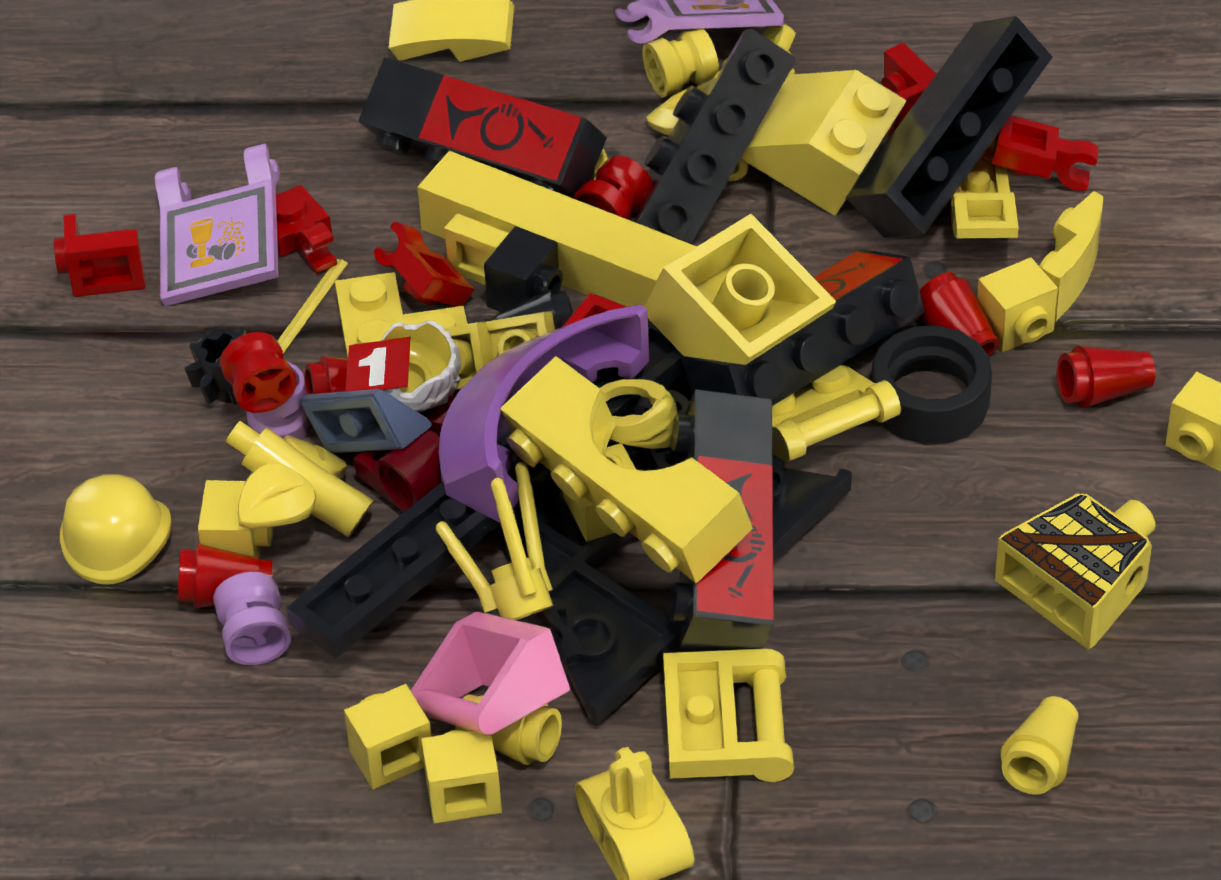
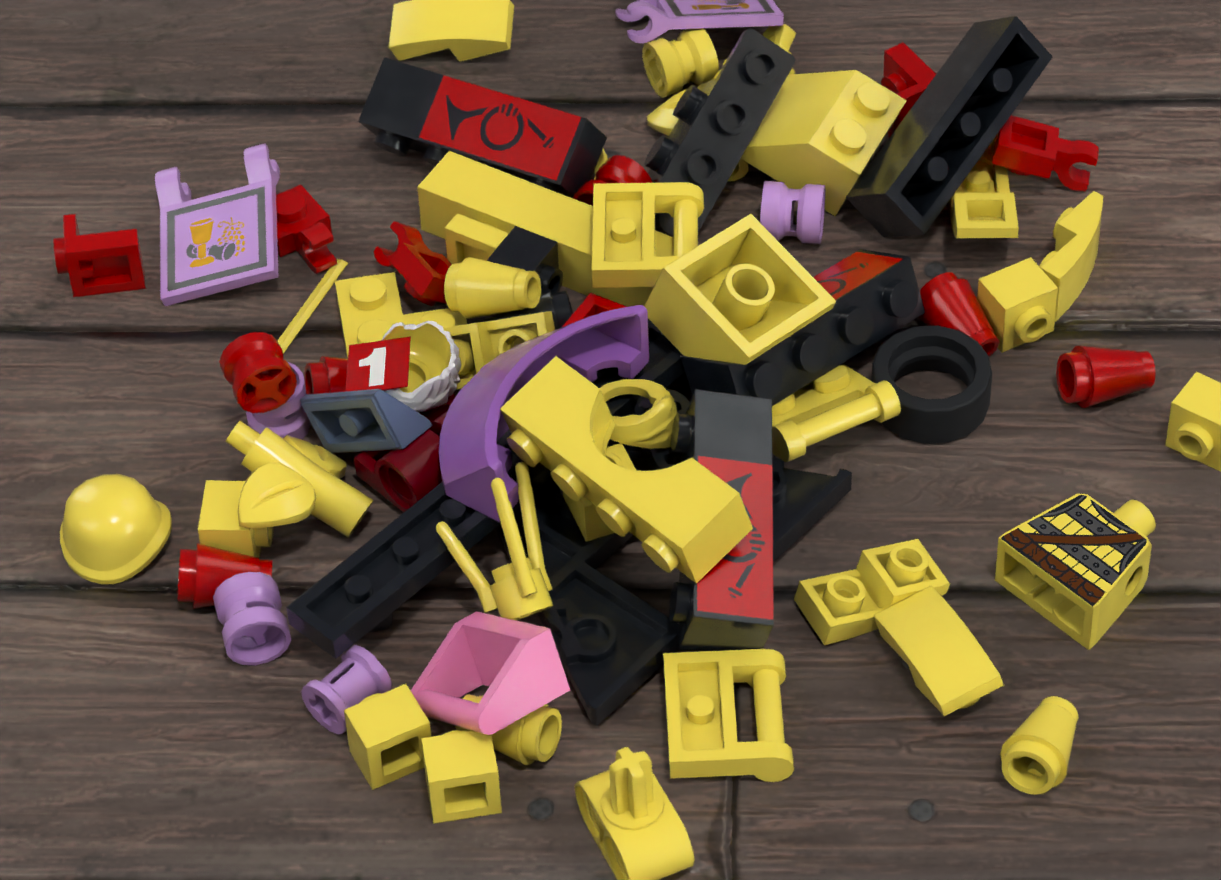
black gear [184,327,246,405] -> none
none -> lavender bush [301,645,392,734]
none -> light yellow cone [444,257,541,319]
none -> light yellow plate [592,182,704,288]
none -> lavender wheel [760,181,826,244]
none -> light yellow slope [794,539,950,645]
none -> light yellow slope [873,585,1004,716]

